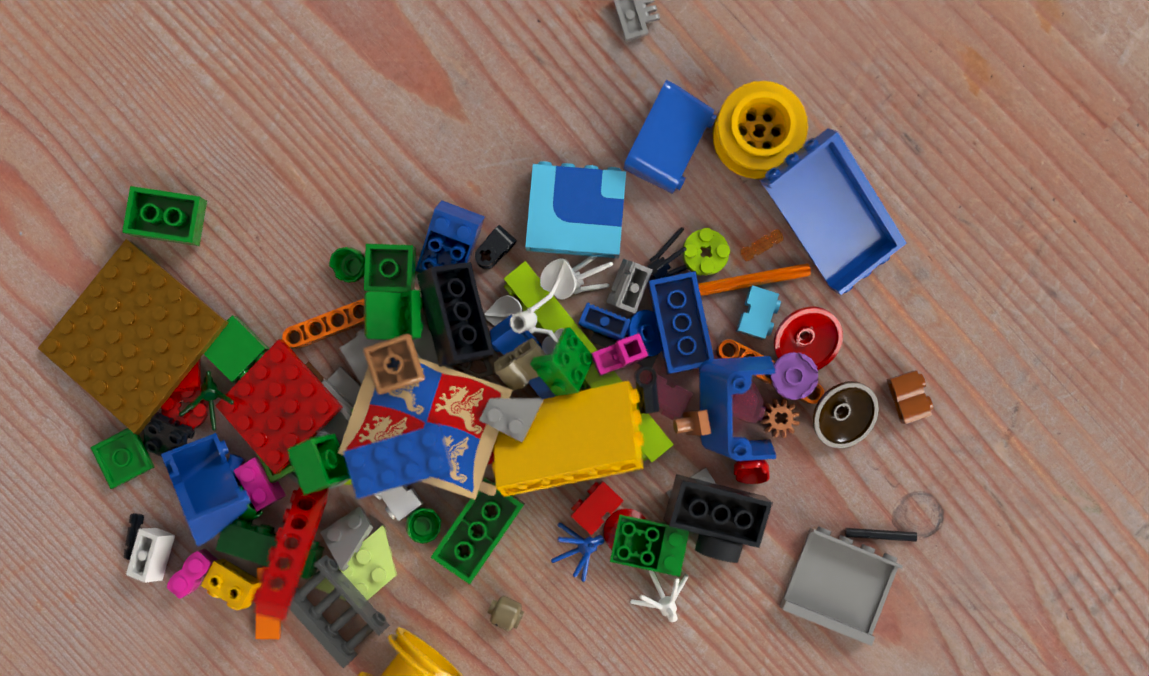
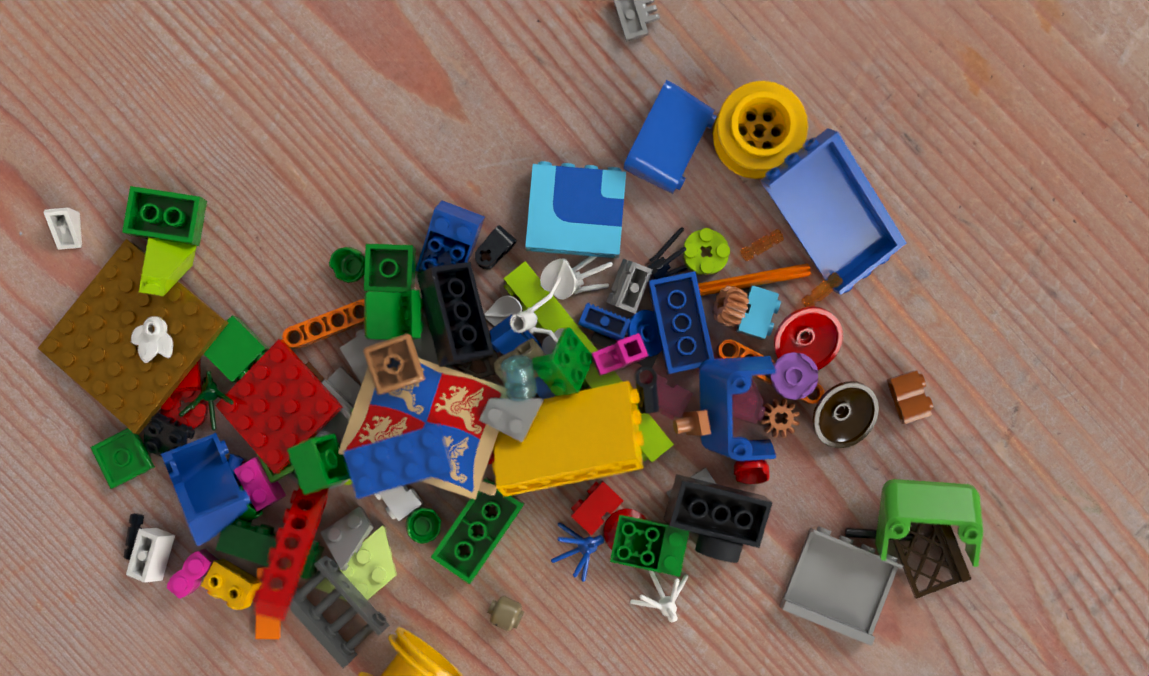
none -> white slope [44,208,82,250]
none -> white plate [131,316,173,363]
none -> lime slope [139,237,197,296]
none -> clear light blue wheel [501,355,537,401]
none -> nougat gear [712,285,749,327]
none -> clear orange axle [801,272,843,307]
none -> bright green windscreen [875,479,983,567]
none -> dark brown fence [892,523,971,599]

